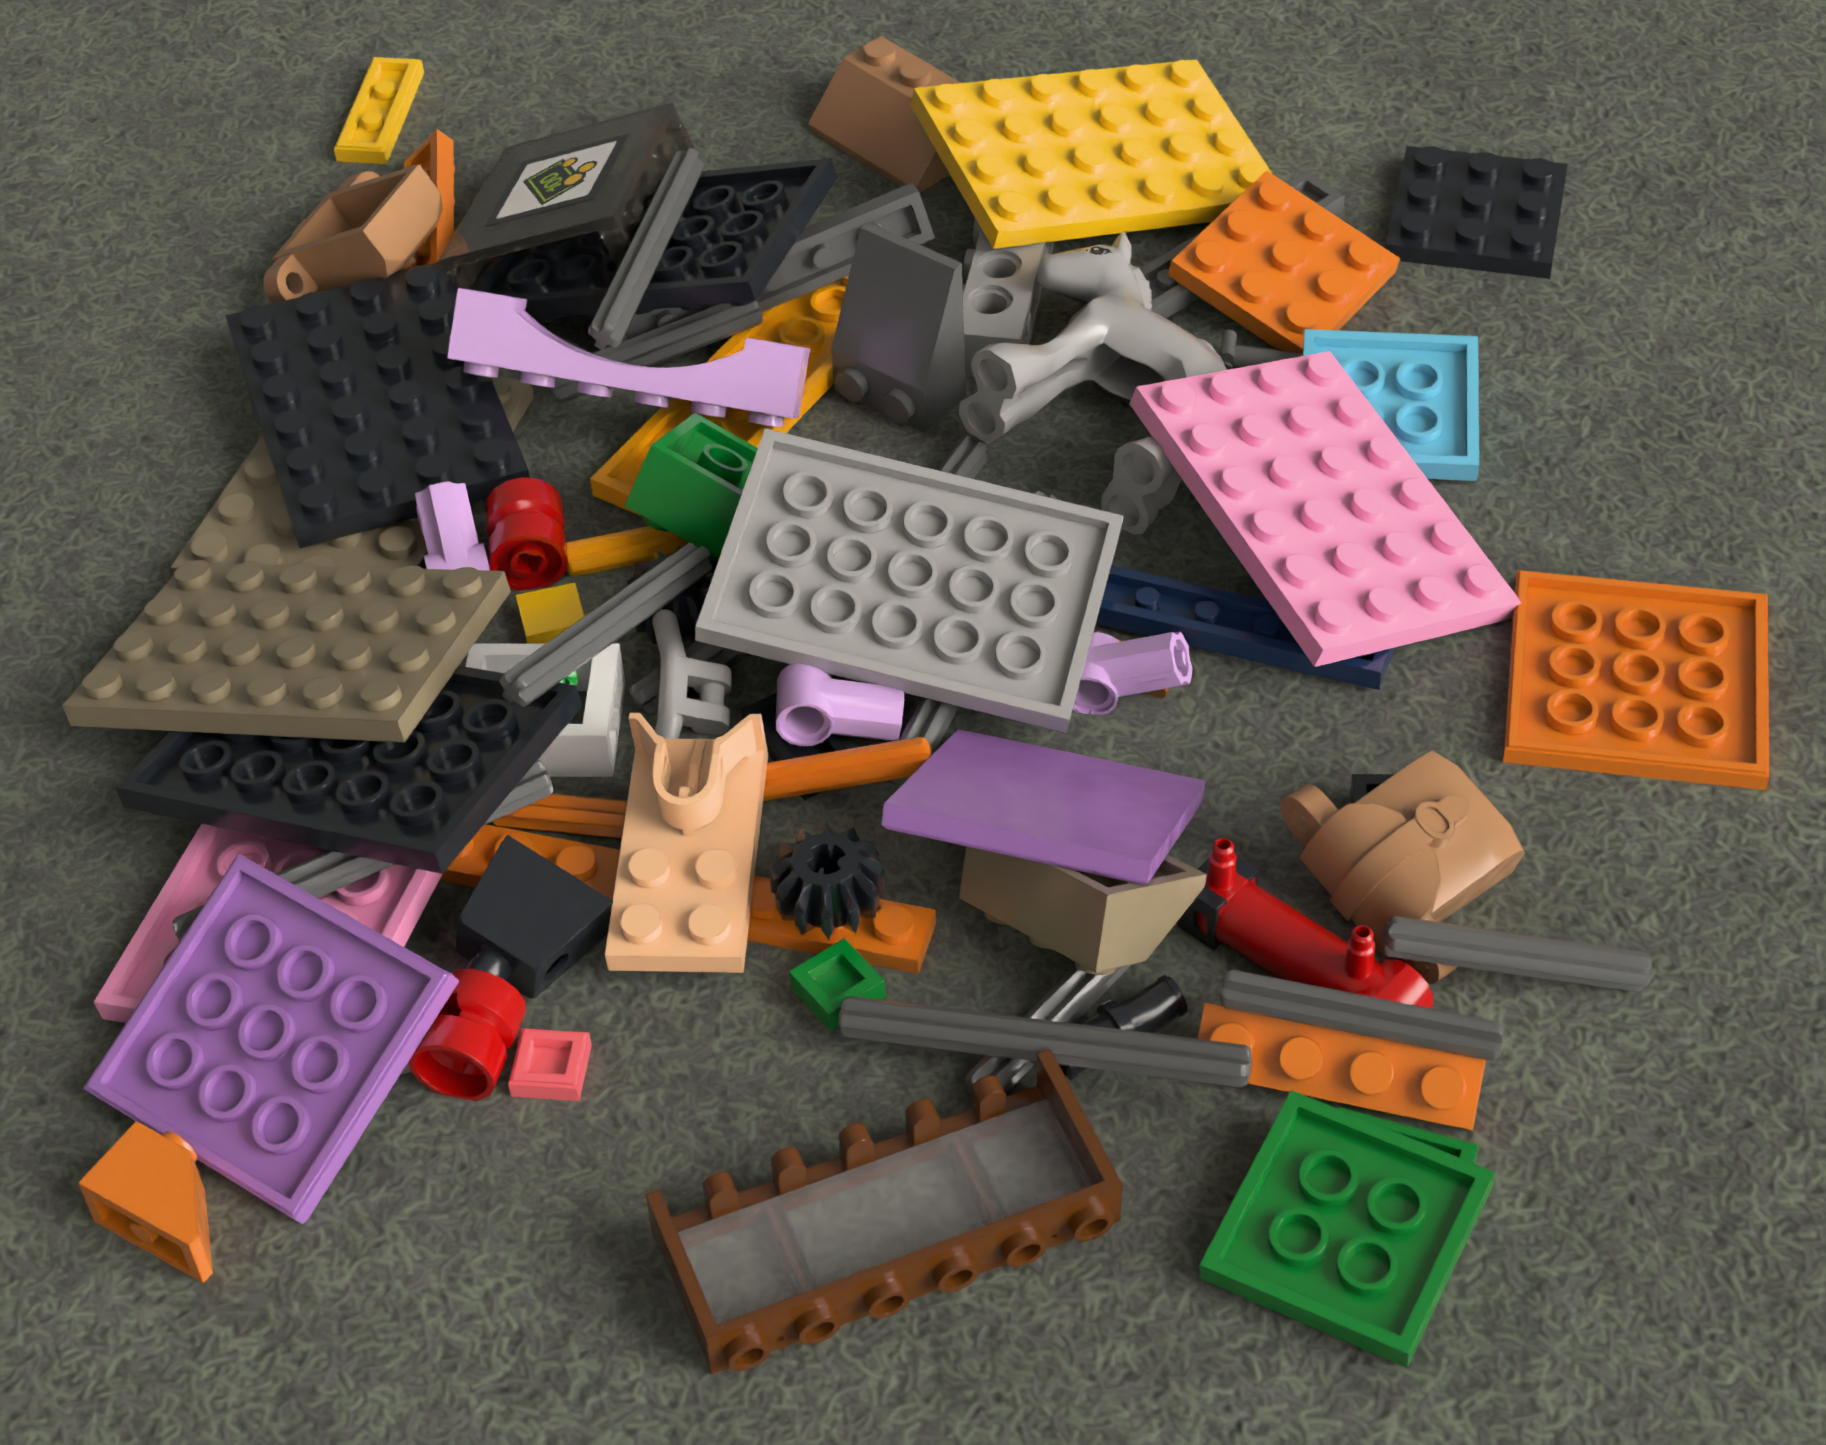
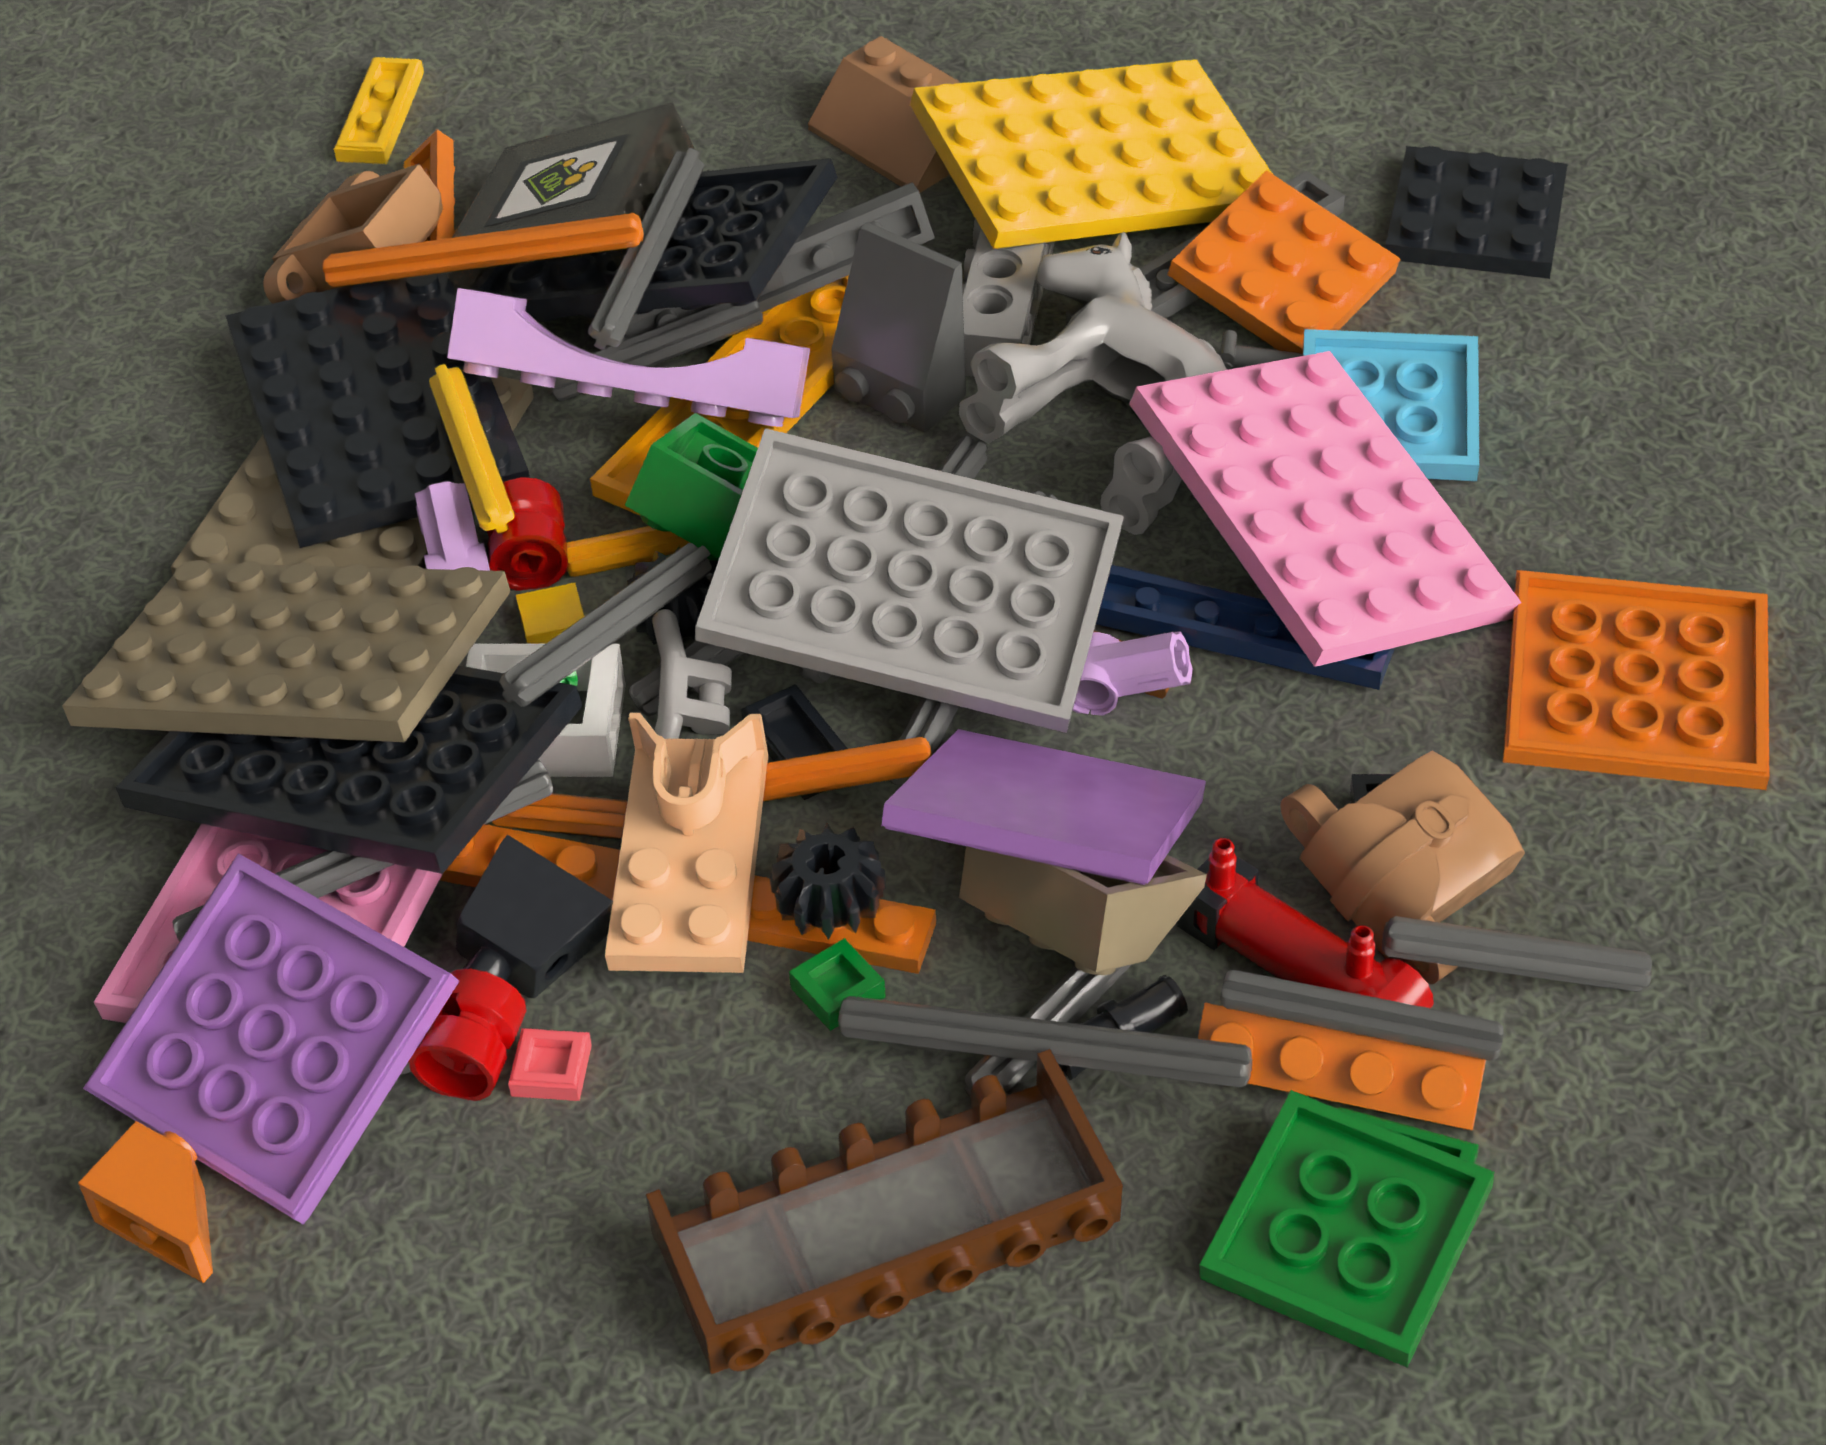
lavender piece [776,663,904,746] -> none
none -> orange axle [322,213,644,287]
none -> yellow axle [429,364,514,534]

